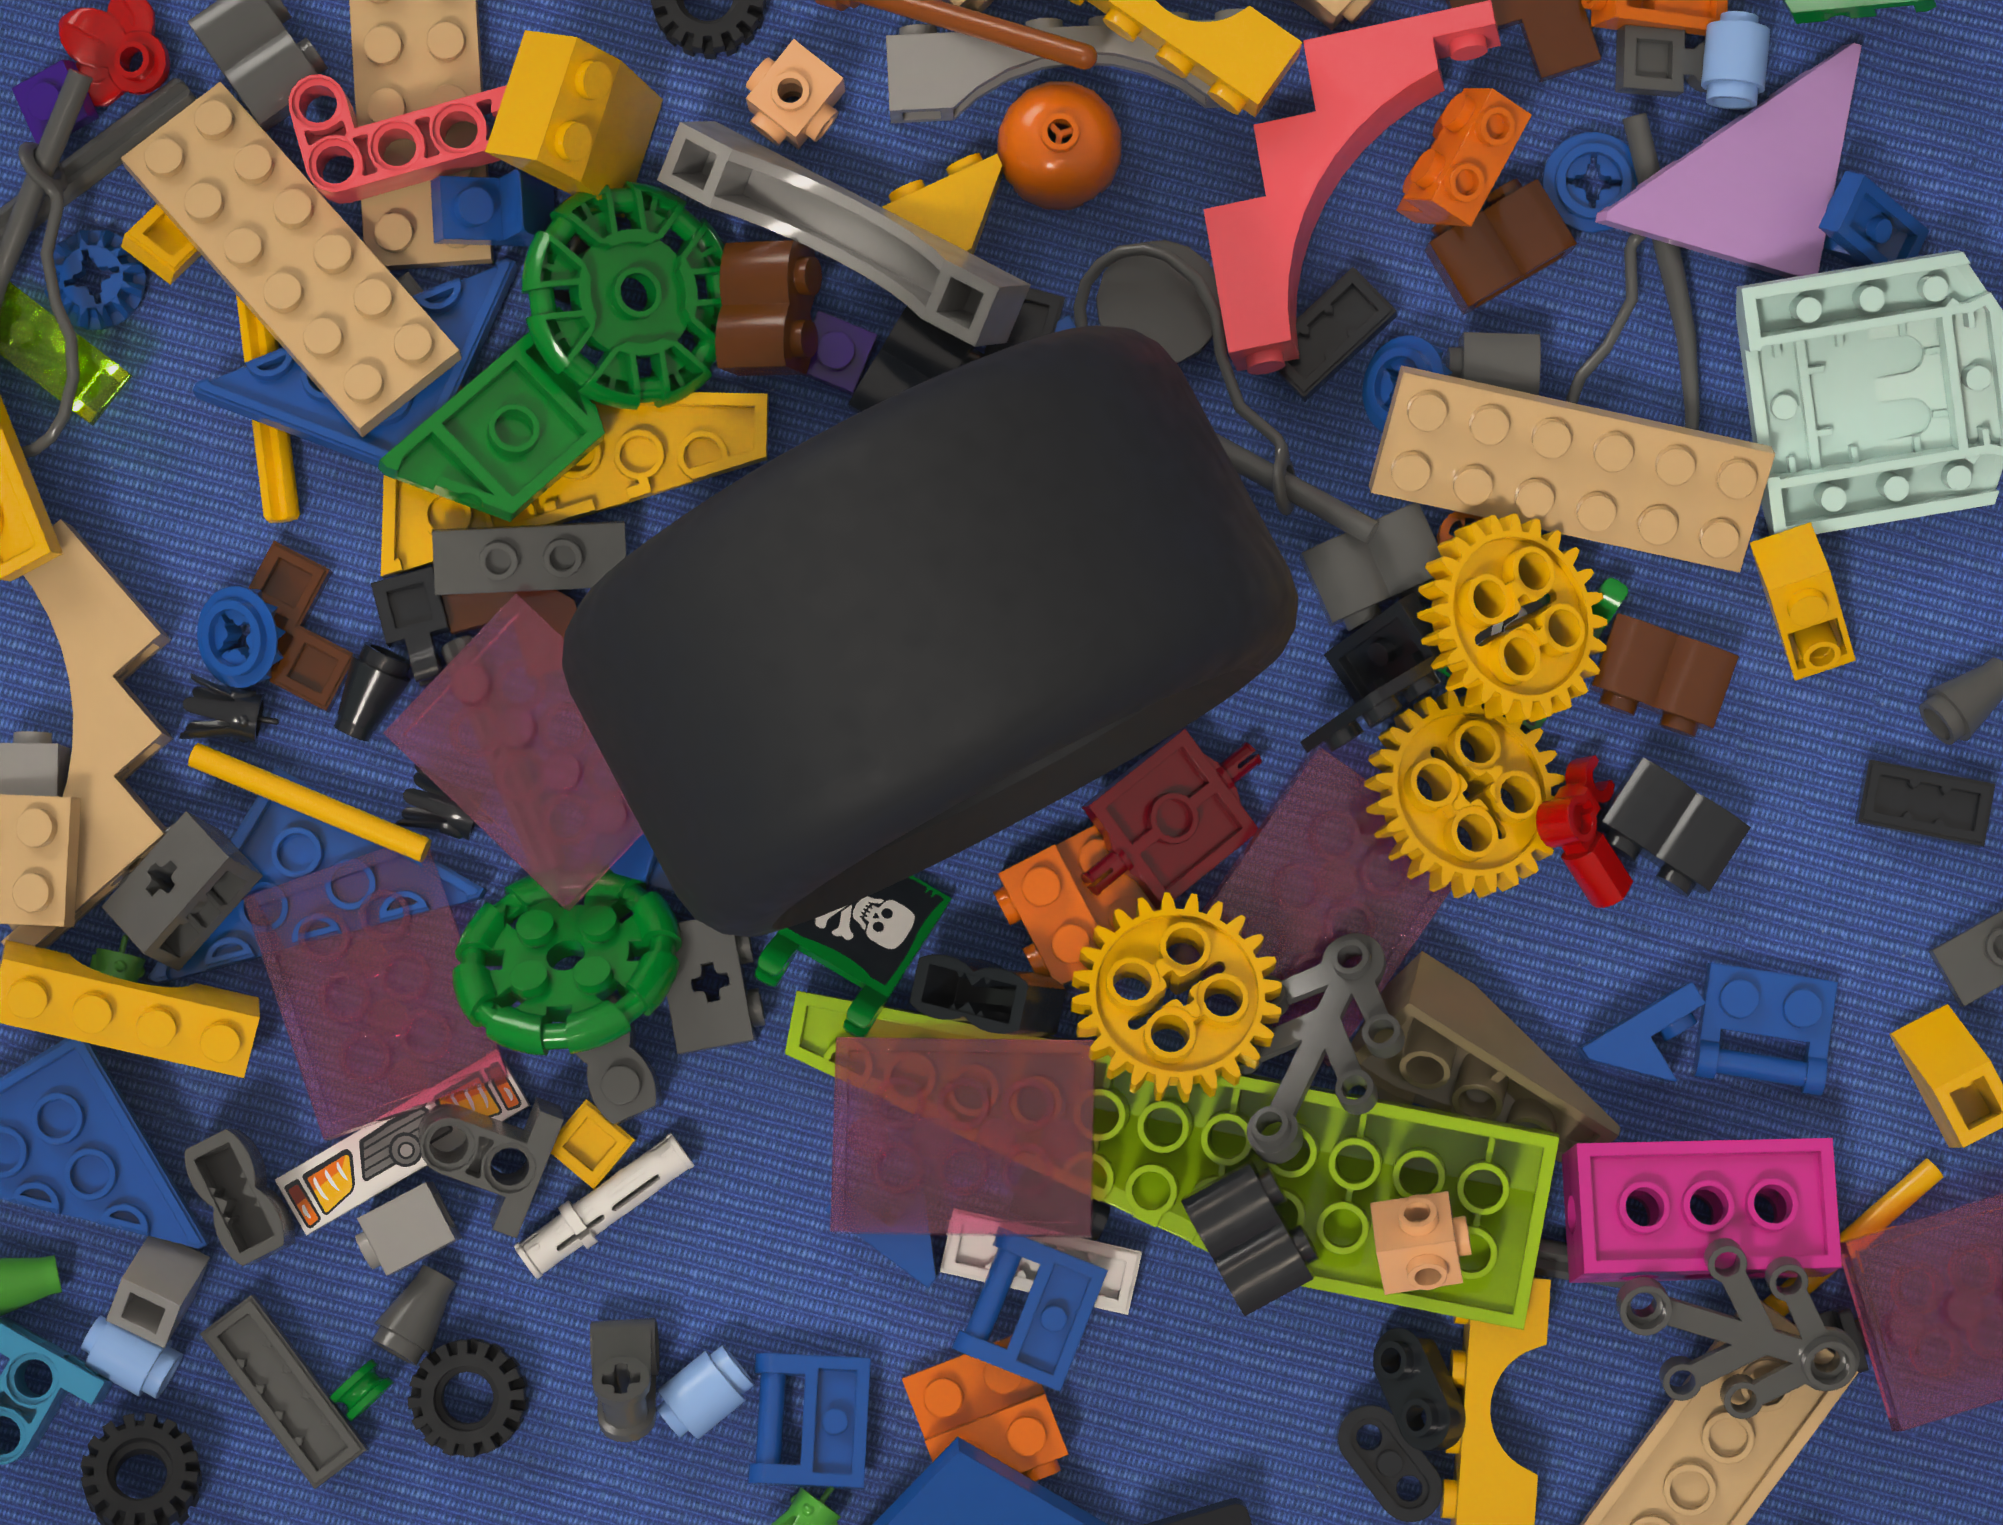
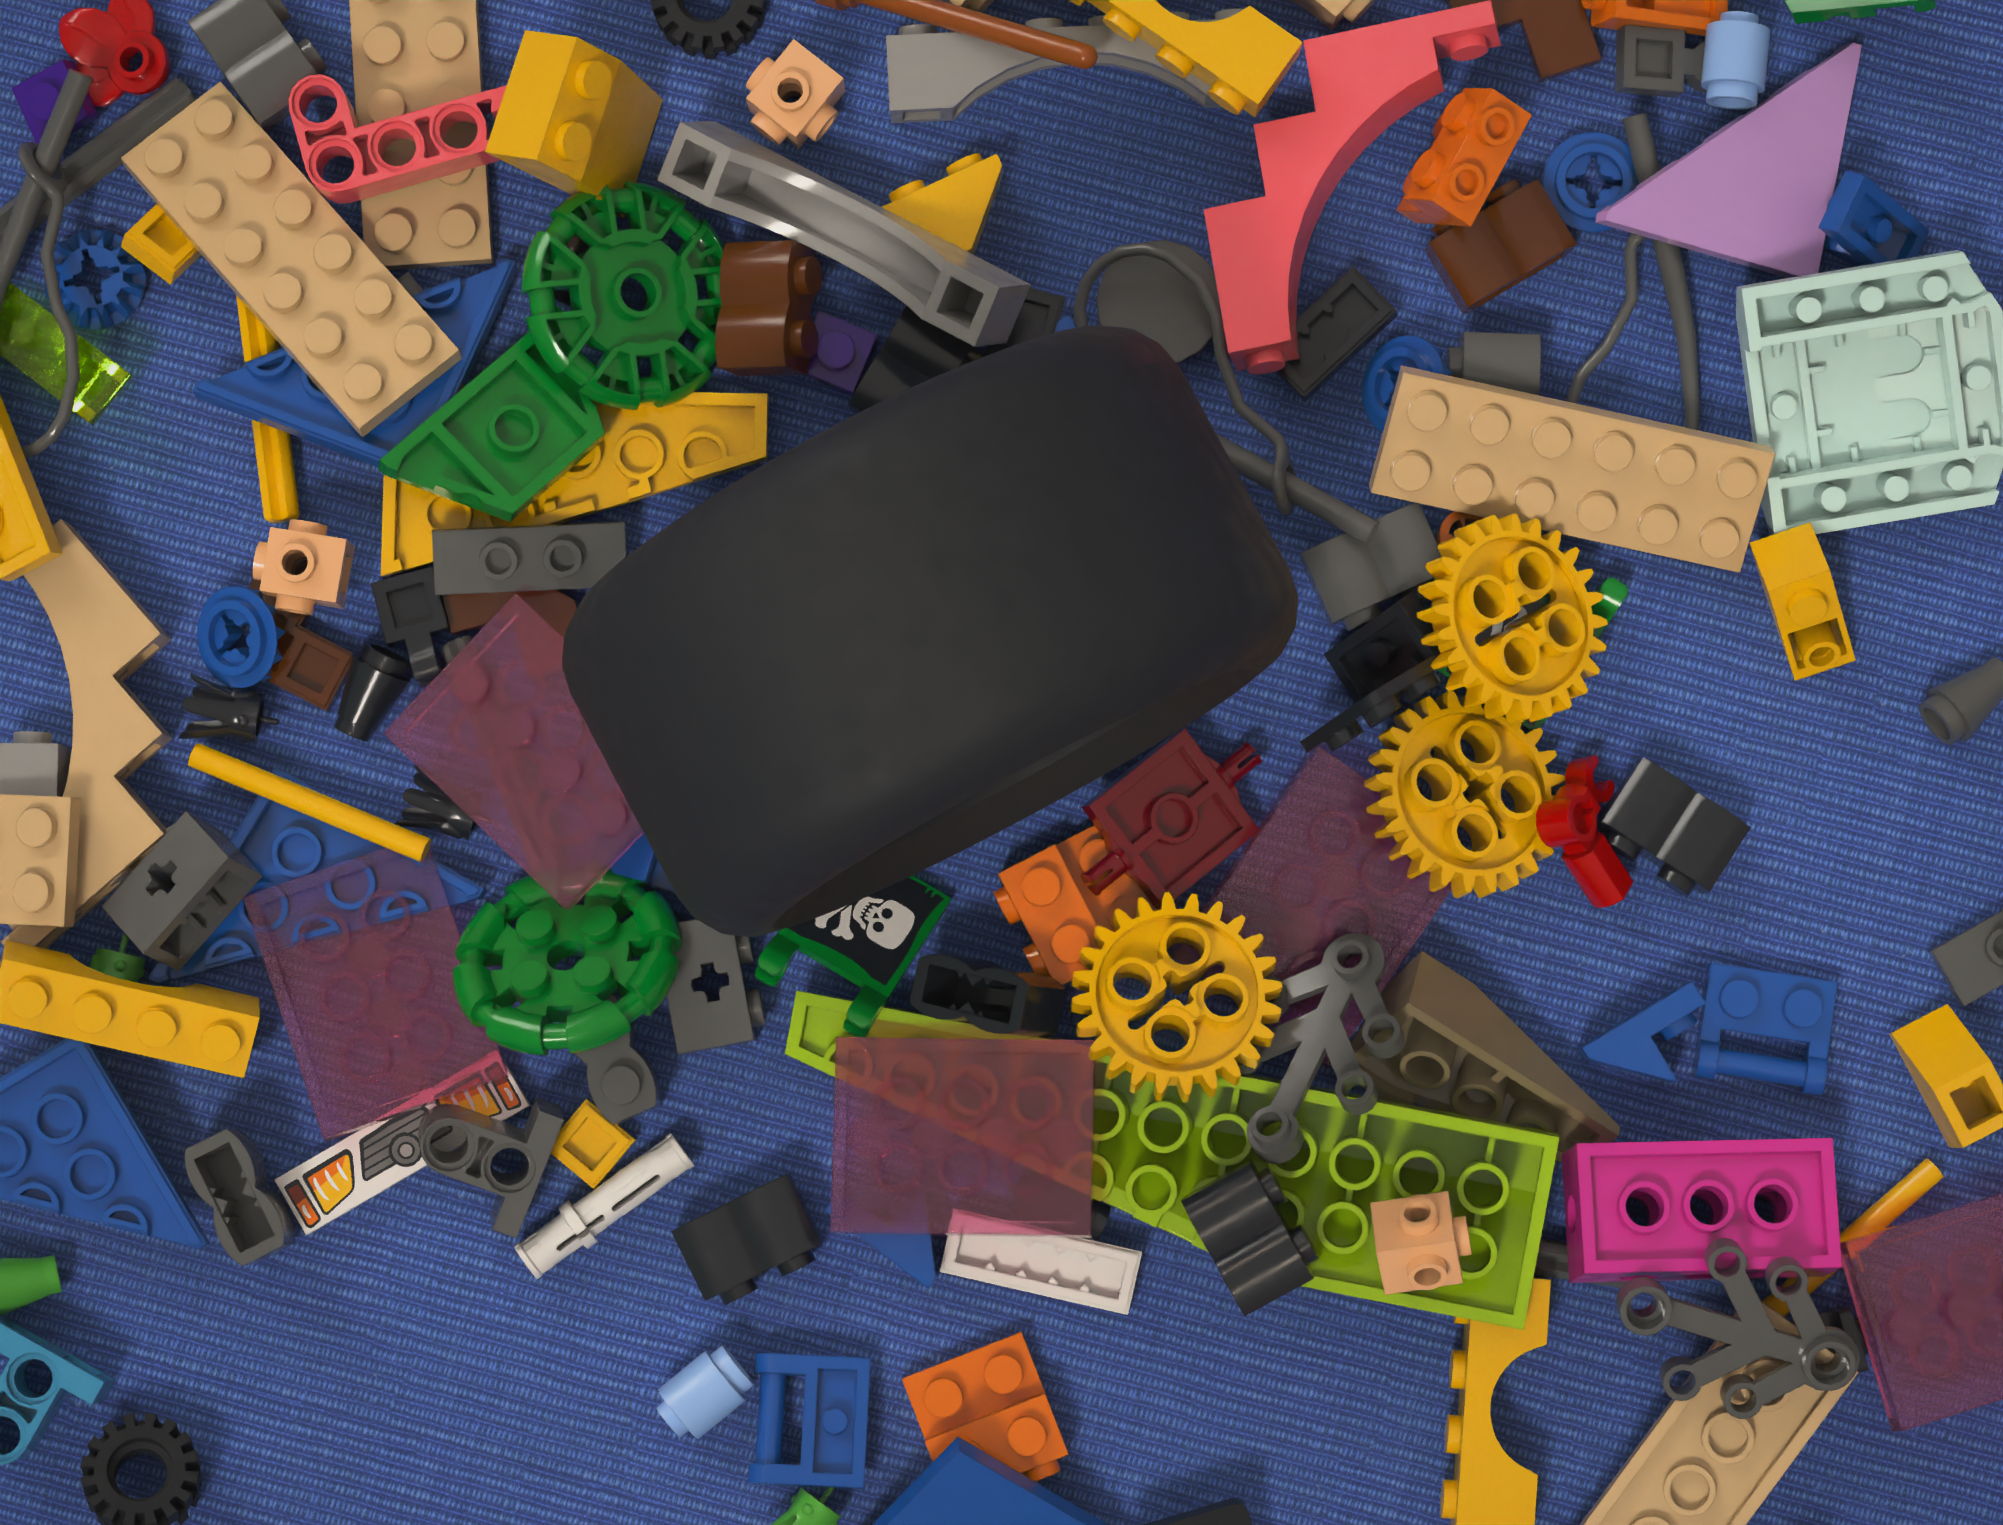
light blue brick [81,1315,183,1399] -> none
light grey brick [106,1236,210,1348] -> none
dark grey plate [200,1294,369,1489] -> none
green bush [329,1359,394,1422] -> none
light grey brick [355,1181,462,1276] -> none
dark grey cone [372,1265,456,1366] -> none
black tyre [408,1338,529,1458] -> none
blue slope [430,169,555,246] -> none
dark grey piece [590,1318,660,1442] -> none
blue plate [952,1227,1108,1392] -> none
orange cylinder [997,81,1122,210] -> none
black plate [1336,1404,1443,1522] -> none
black plate [1373,1328,1466,1451] -> none
reddish brown brick [1589,613,1739,738] -> none
black plate [1854,759,1995,848] -> none
none -> light nougat brick [253,519,355,615]
none -> black brick [671,1172,823,1305]

